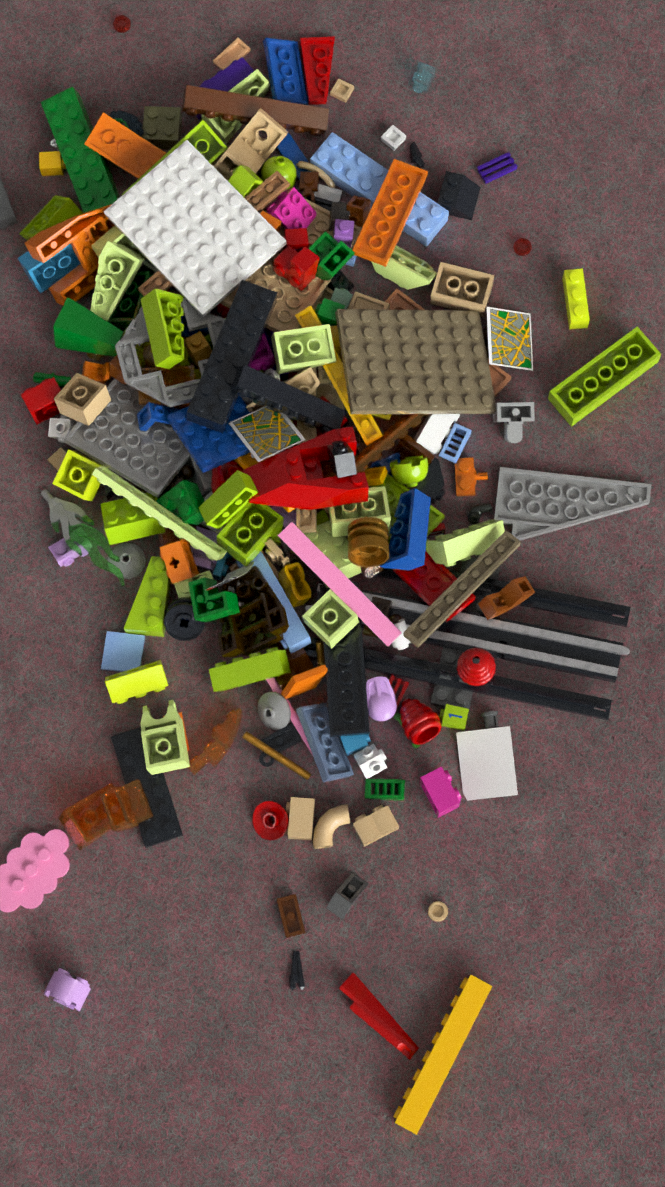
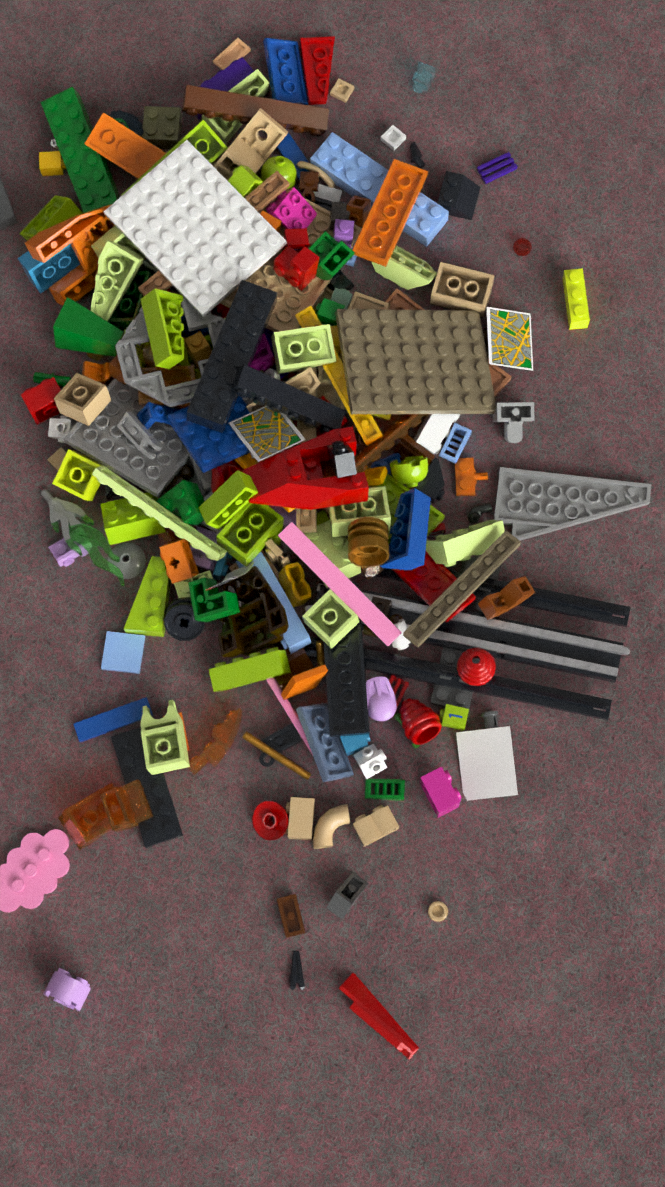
neon yellow brick [105,660,168,704] -> none
clear red plate [113,15,131,33] -> none
light grey dish [258,692,291,730] -> none
yellow brick [393,975,492,1135] -> none
lime brick [548,326,661,427] -> none
none -> blue tile [74,697,153,743]
none -> light grey hinge [117,411,162,460]

